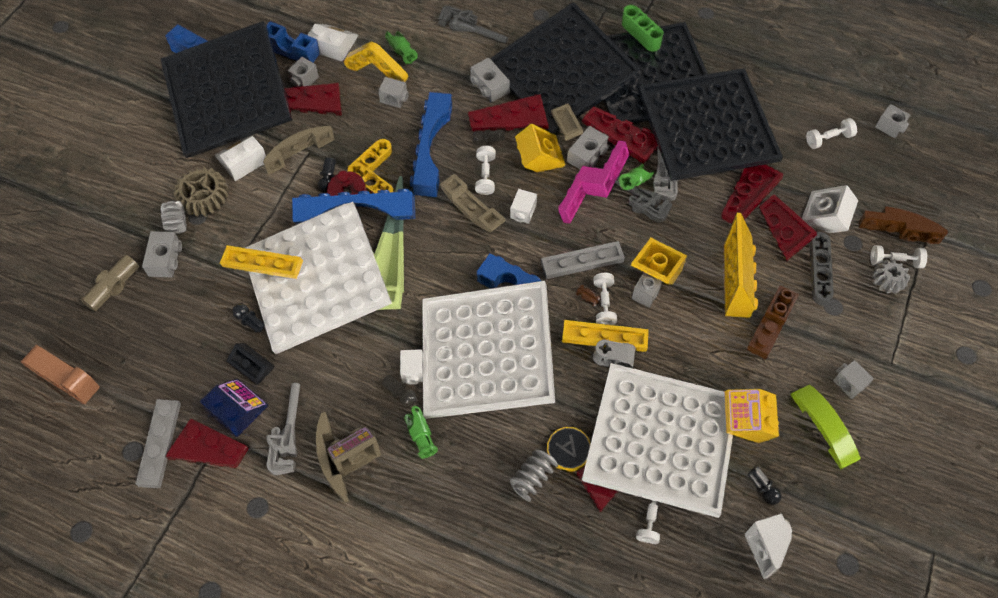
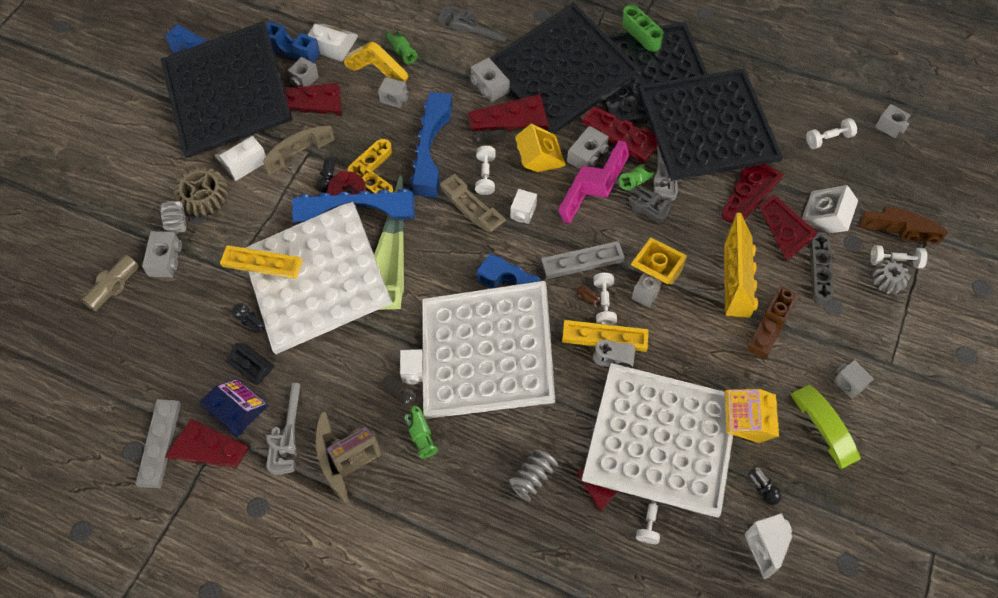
nougat beam [20,345,100,404] -> none
black tile [547,427,591,472] -> none
dark tan tile [551,104,583,141] -> none

